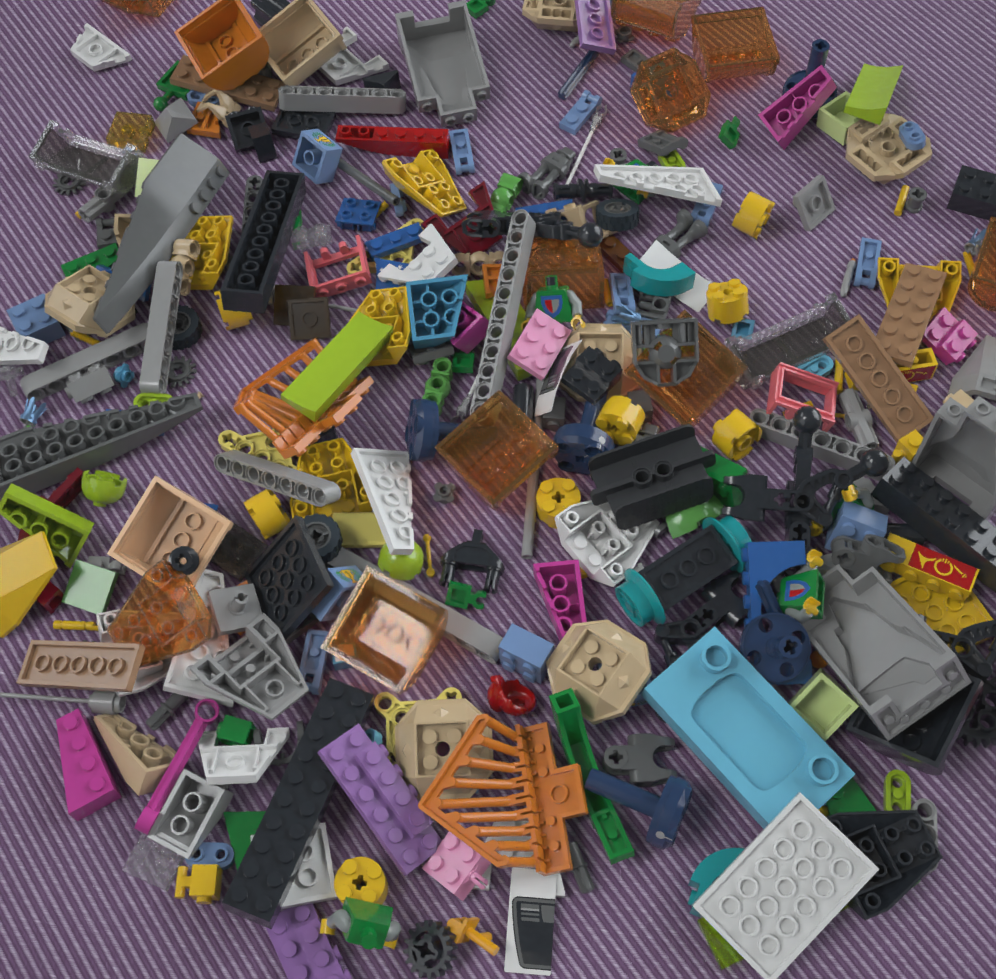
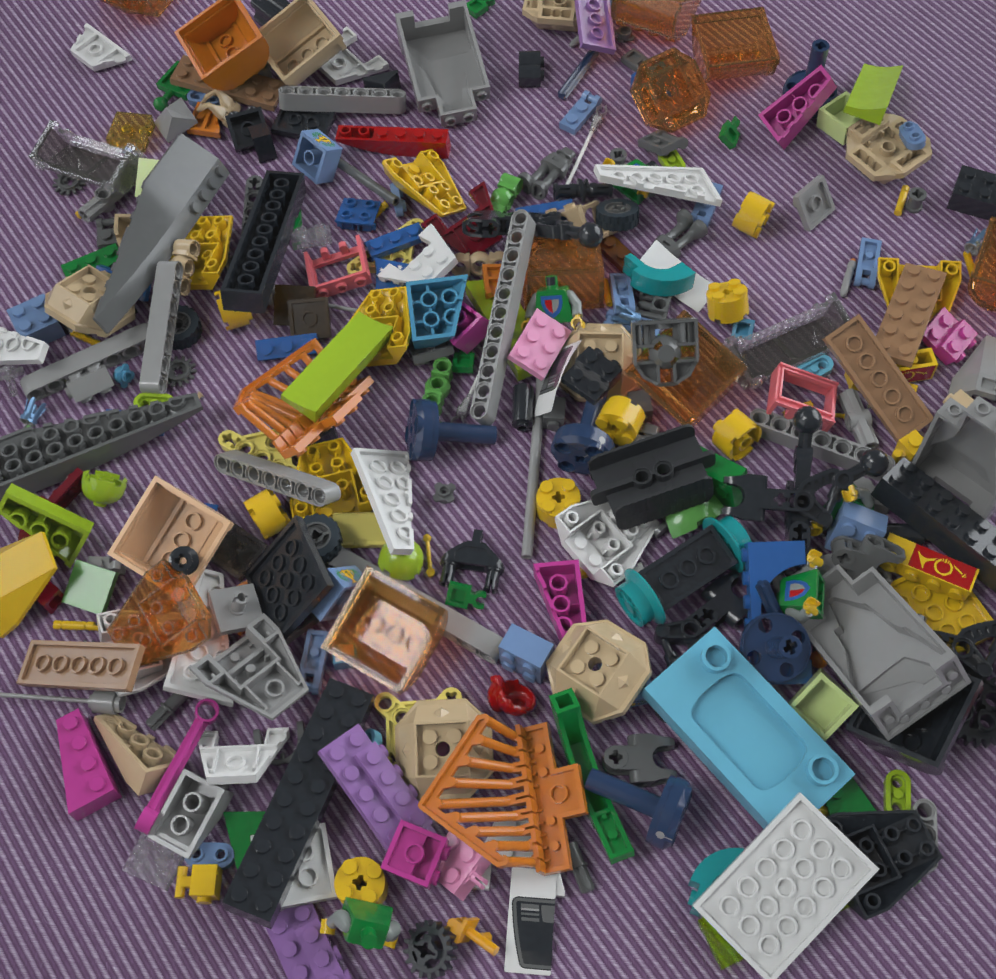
green brick [216,715,256,746] -> none
clear orange container [434,390,559,511] -> none
medium blue plate [449,128,475,175] -> none
yellow wheel [834,358,843,395] -> none
none -> blue plate [255,333,318,361]
none -> dark pink plate [380,819,451,890]
none -> black brick [519,51,544,87]

